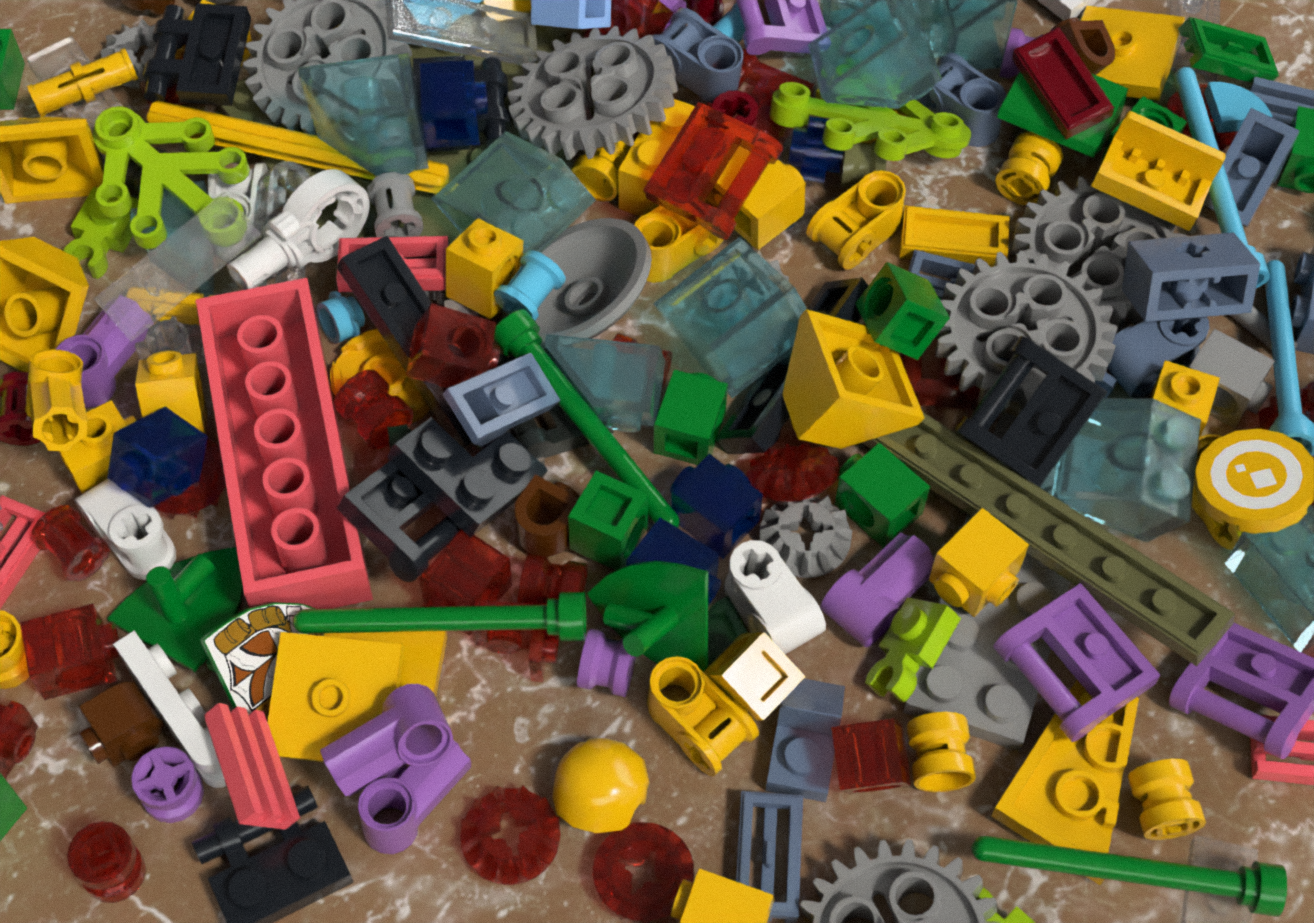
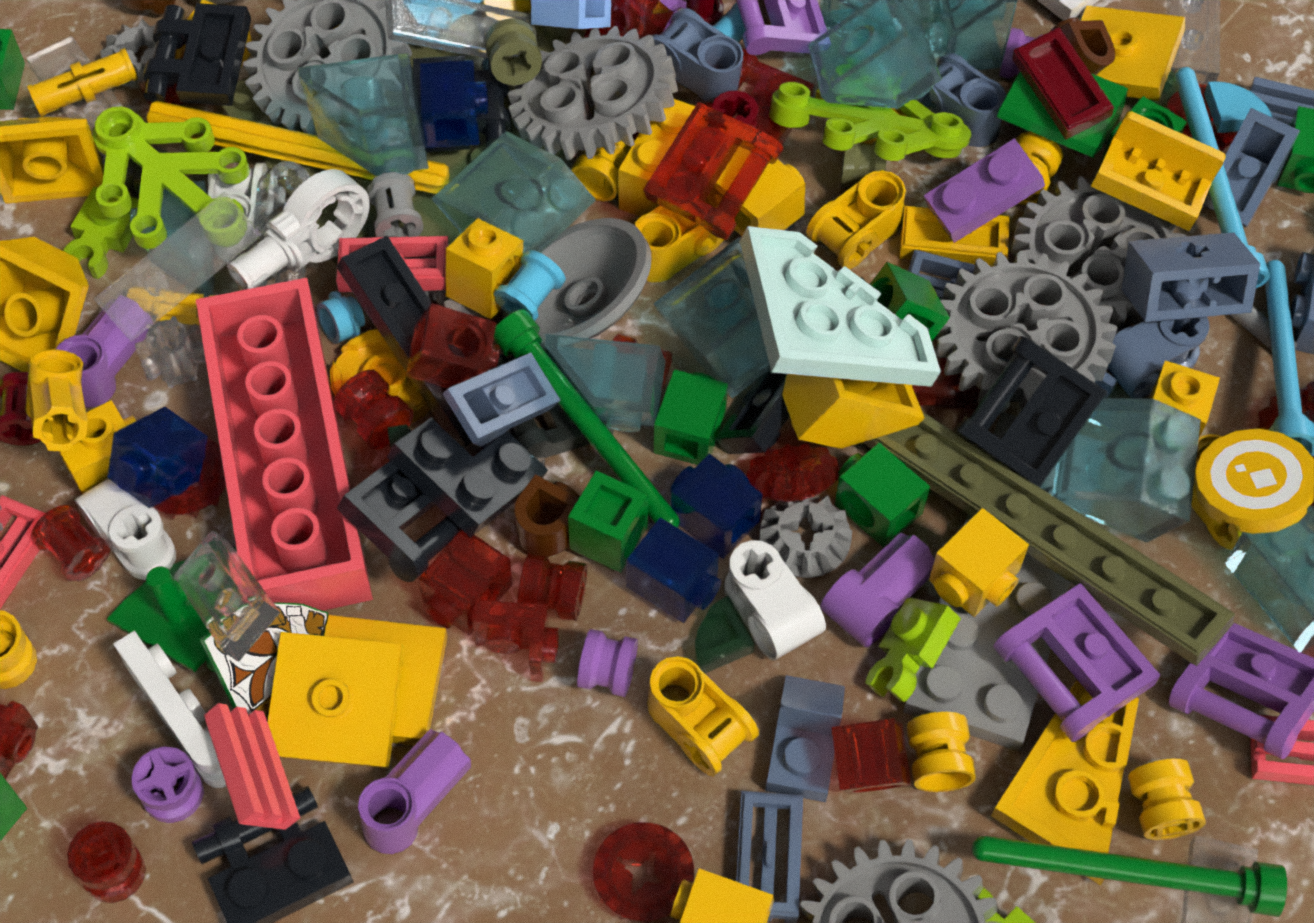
clear red brick [20,603,120,700] -> none
reddish brown plate [79,682,164,767] -> none
yellow brick [135,351,208,445] -> none
green piece [293,592,587,641] -> none
medium lavender piece [320,684,453,797] -> none
clear red gear [460,785,561,885] -> none
yellow hair [552,738,650,833] -> none
green shield [587,560,708,672] -> none
brick [704,632,805,720] -> none
clear blue gear [788,116,844,184] -> none
green tile [1178,17,1279,83] -> none
light grey brick [1189,328,1275,428] -> none
none -> clear tile [174,531,281,662]
none -> olive wheel [484,18,542,86]
none -> light aqua plate [740,226,941,387]
none -> medium lavender plate [924,138,1045,243]

